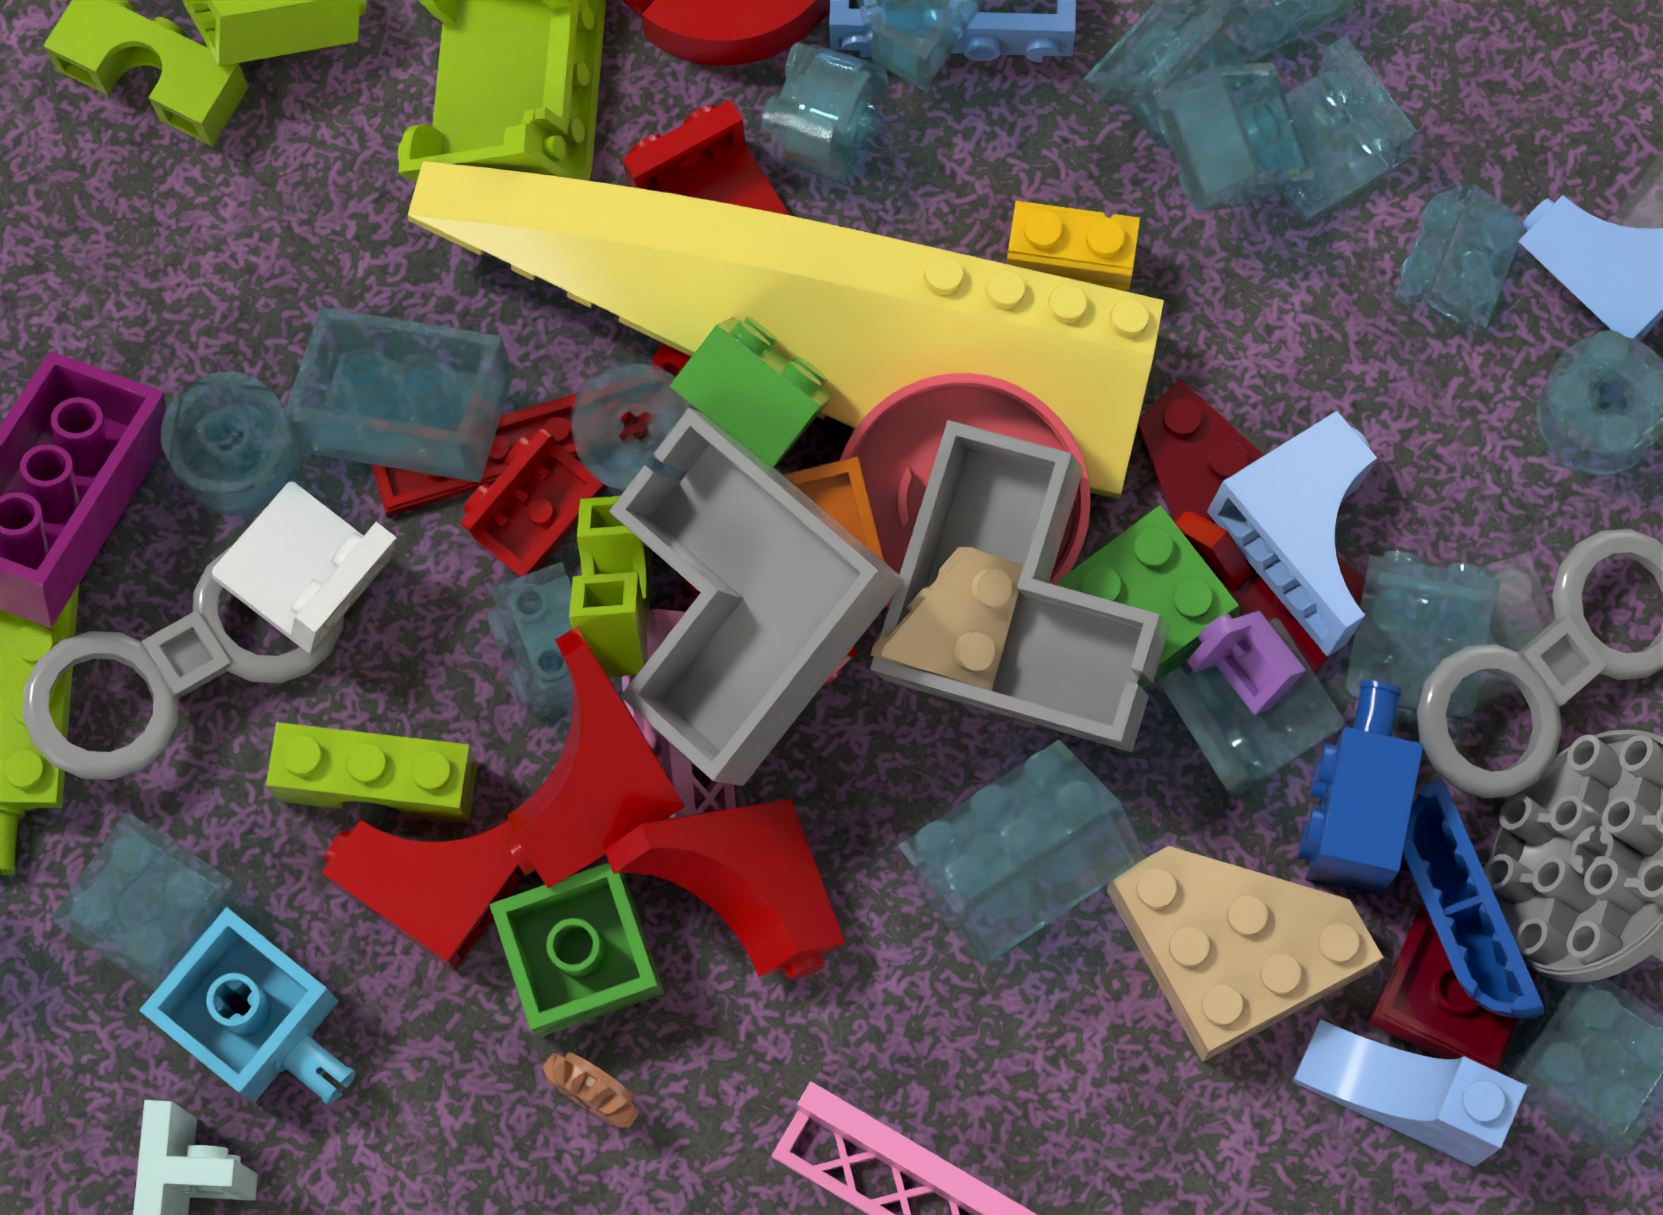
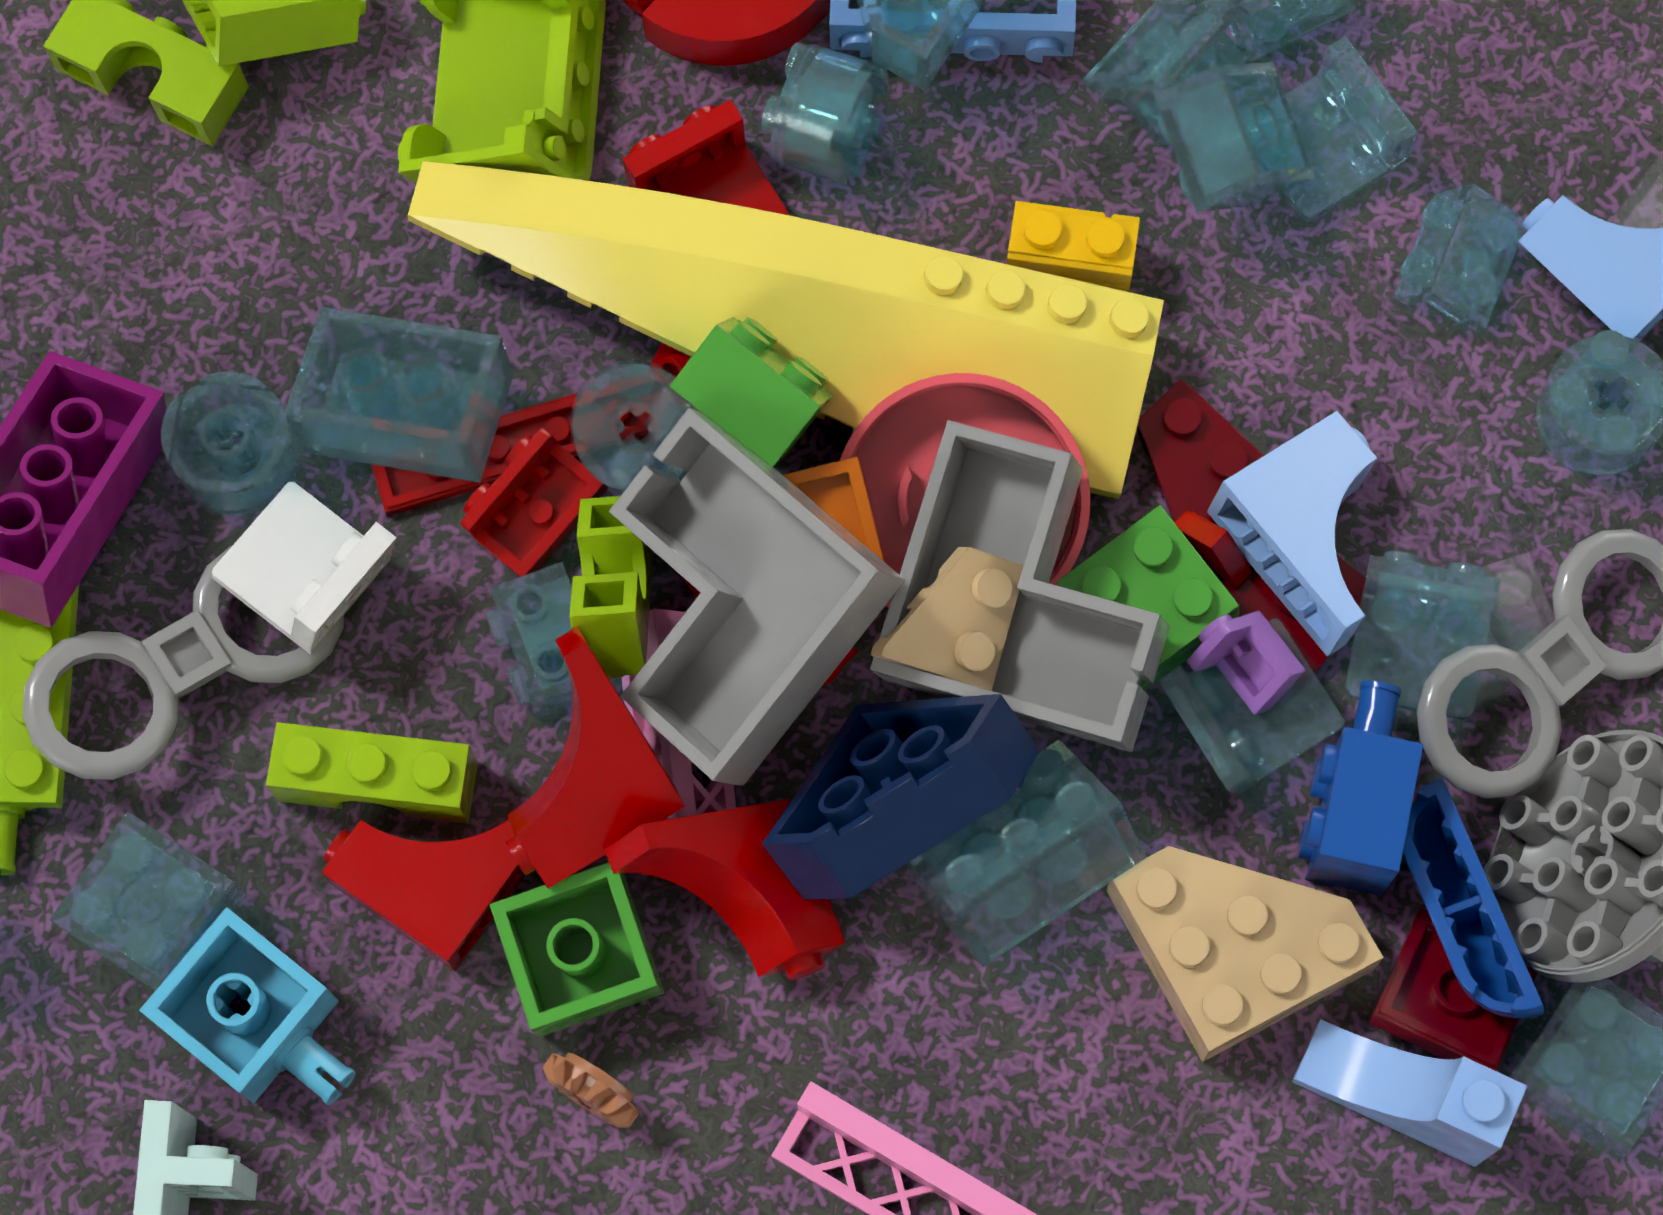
none -> dark blue brick [762,694,1040,899]

